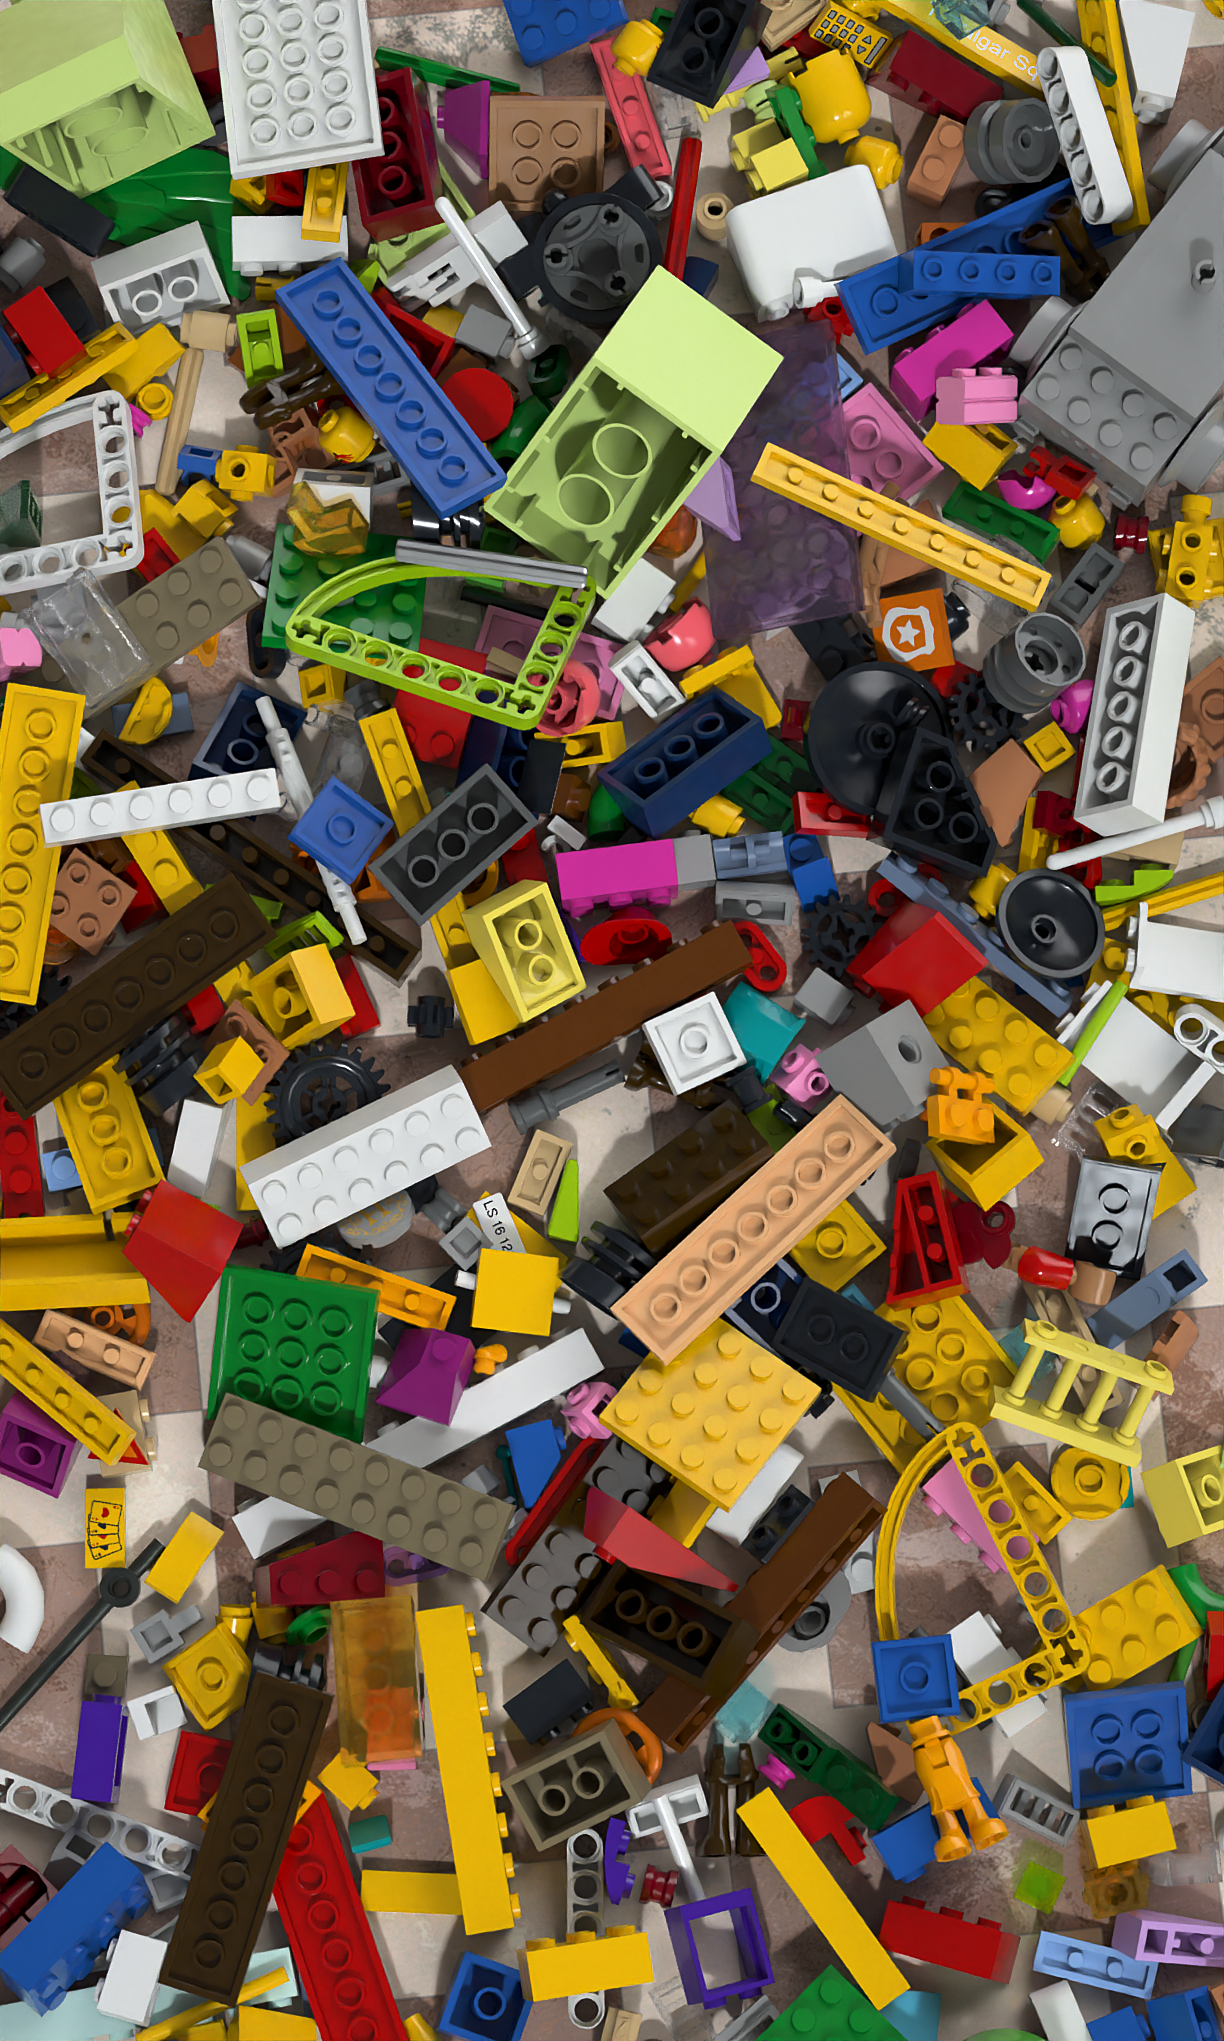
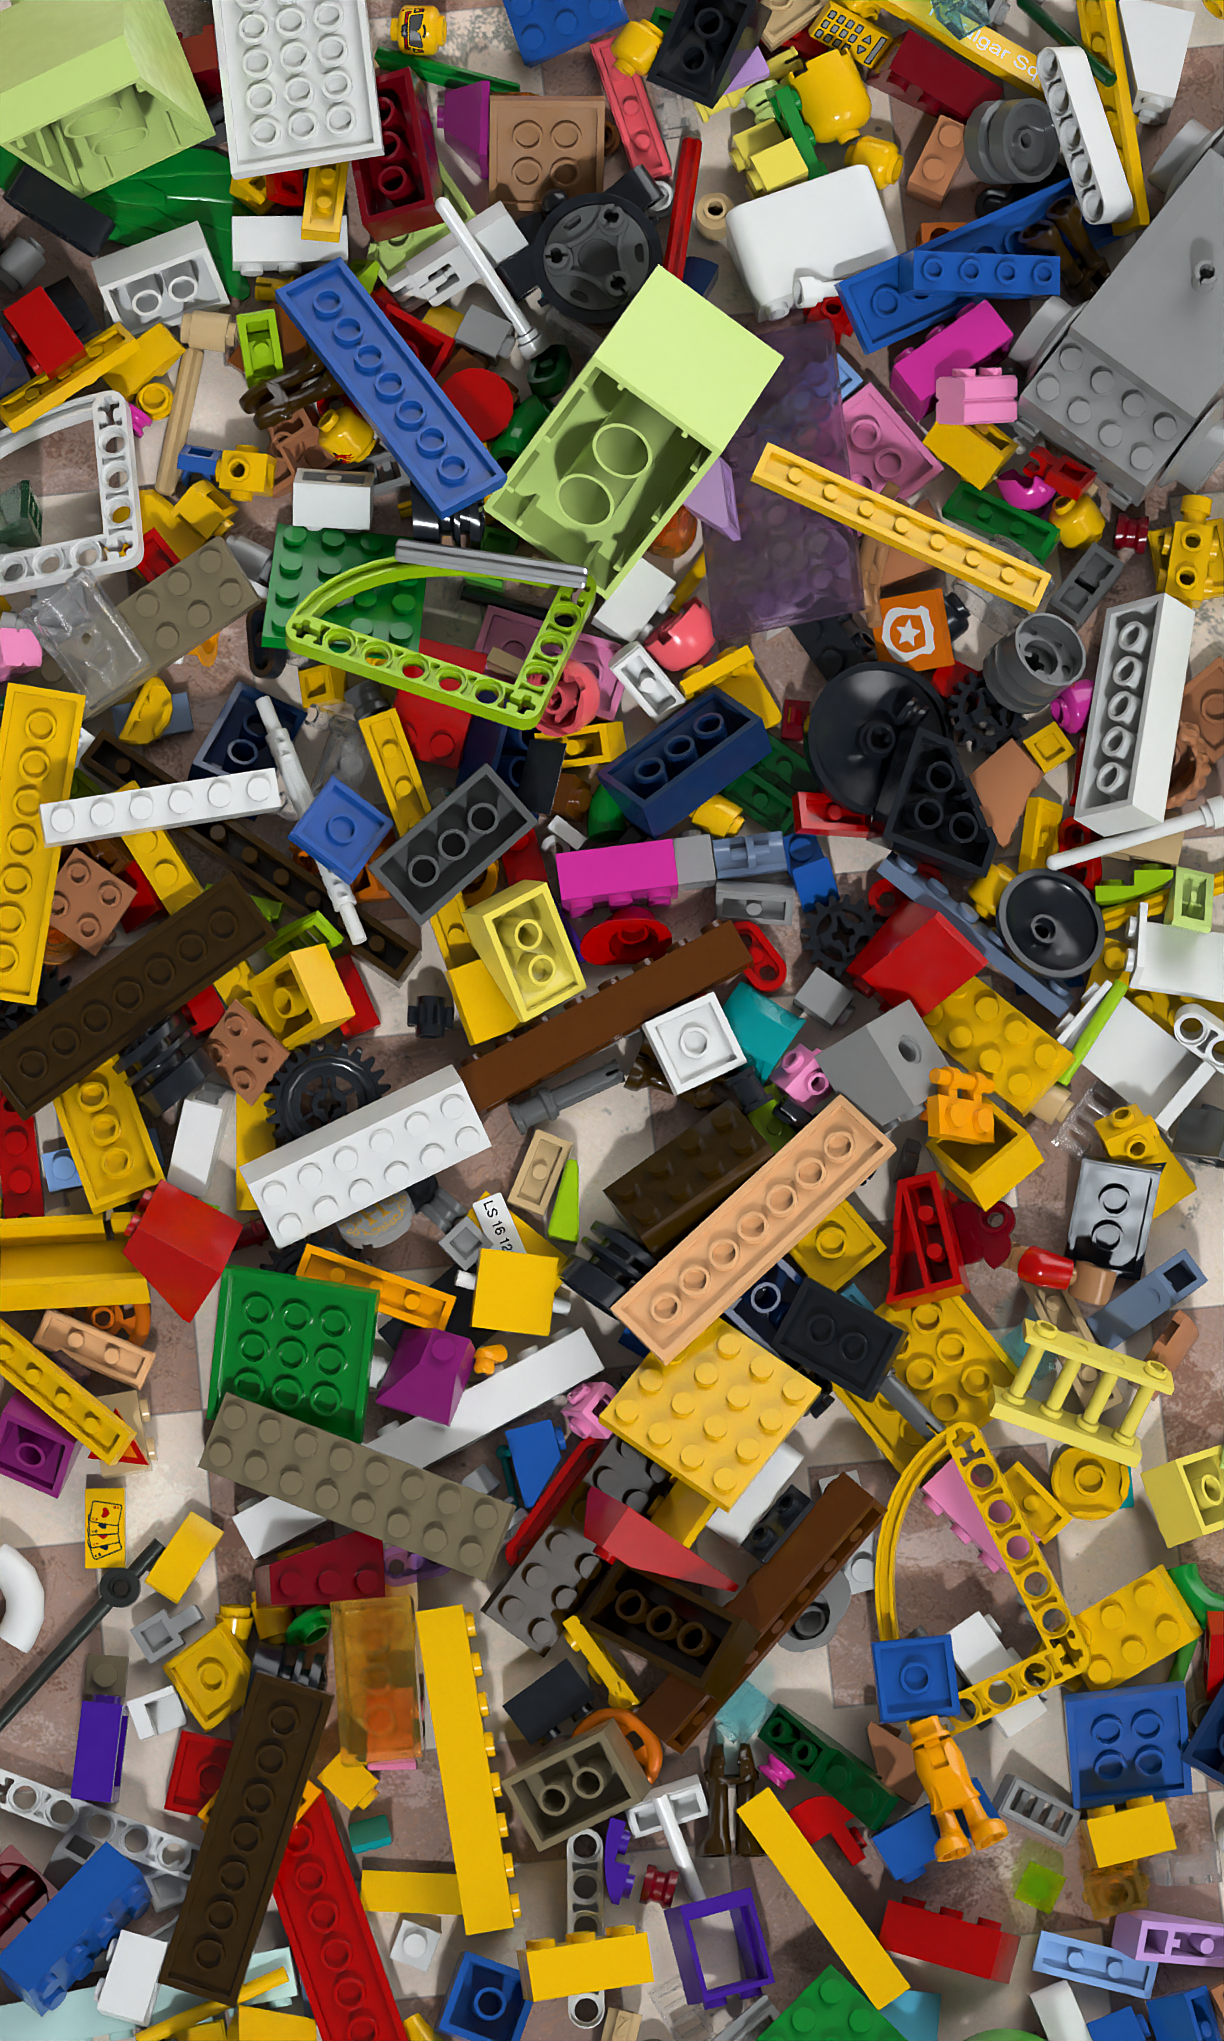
yellow brick [193,1036,265,1105] -> none
clear yellow brick [286,481,369,560] -> none
dark red tile [1032,790,1078,839] -> none
none -> white plate [389,1919,442,1972]
none -> yellow head [390,5,447,56]
none -> yellowish green slope [1162,866,1214,934]

